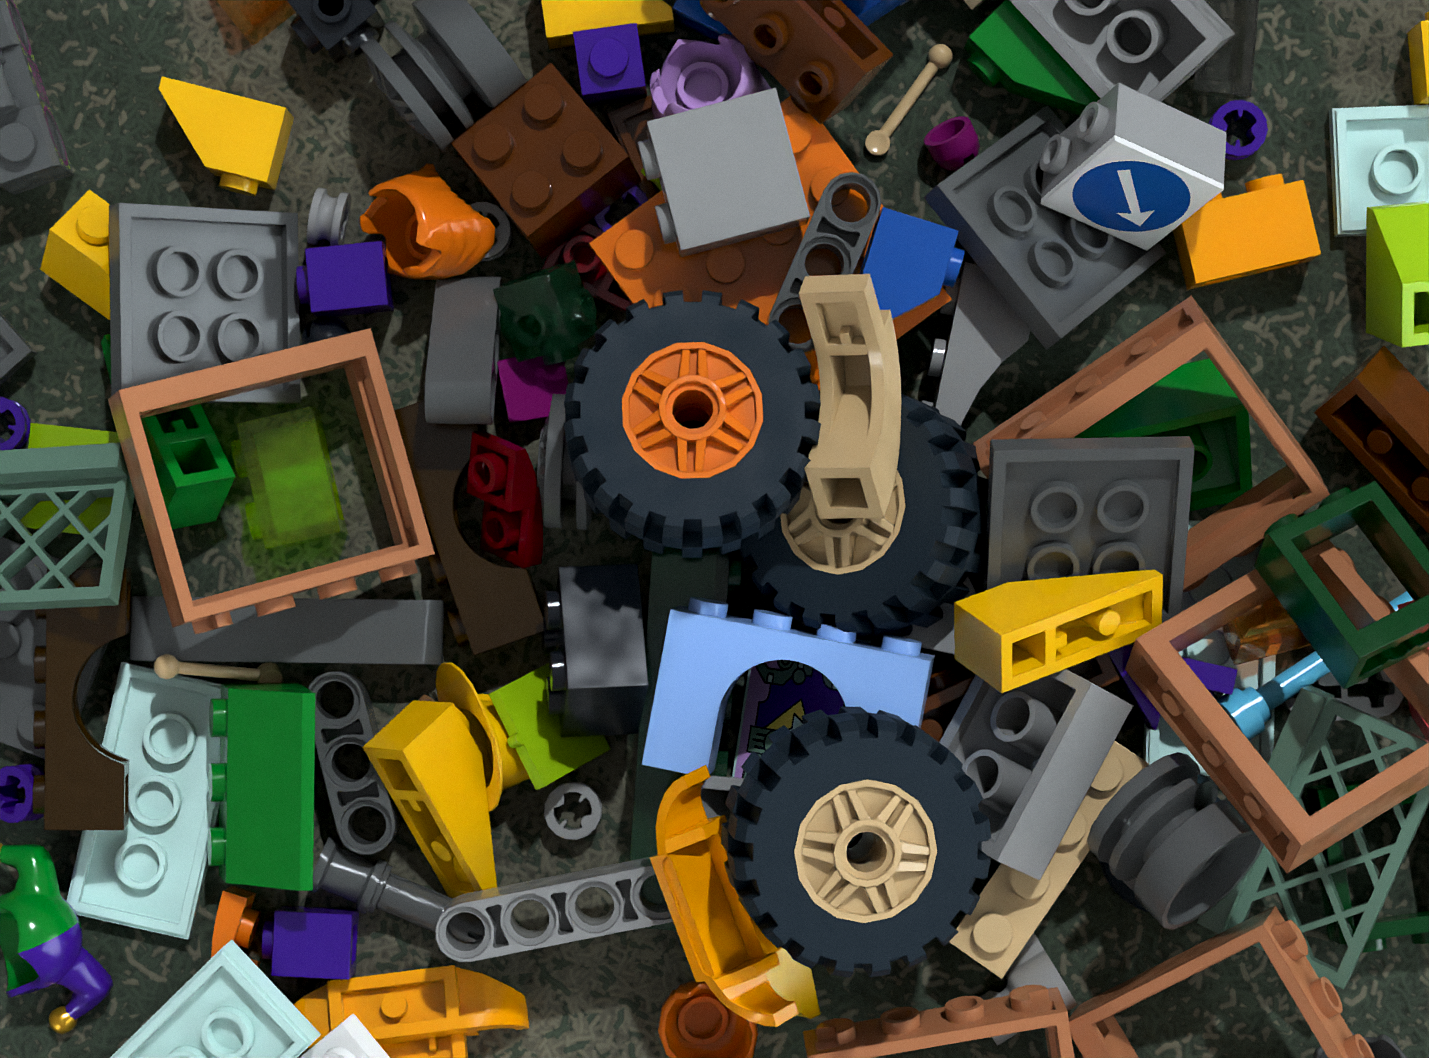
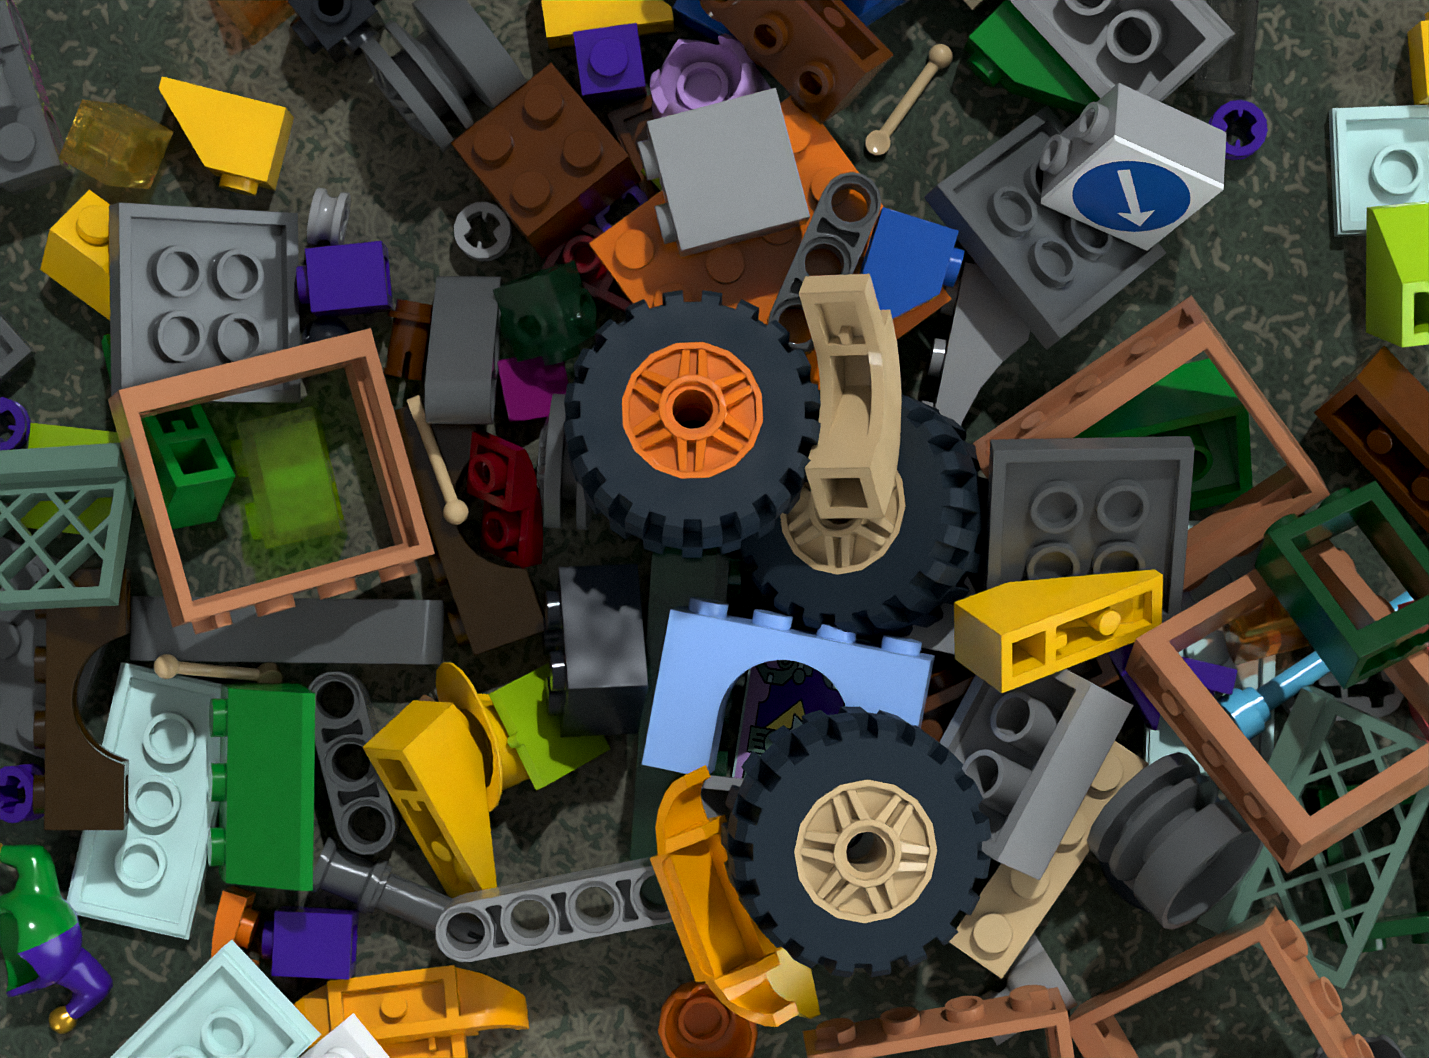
orange hair [359,164,495,280] -> none
light grey bush [544,781,602,840] -> none
magenta hinge [924,116,980,171] -> none
light orange brick [1173,174,1321,290] -> none
none -> clear yellow brick [59,99,174,189]
none -> reddish brown pin [383,299,433,381]
none -> tan hinge [407,395,469,525]

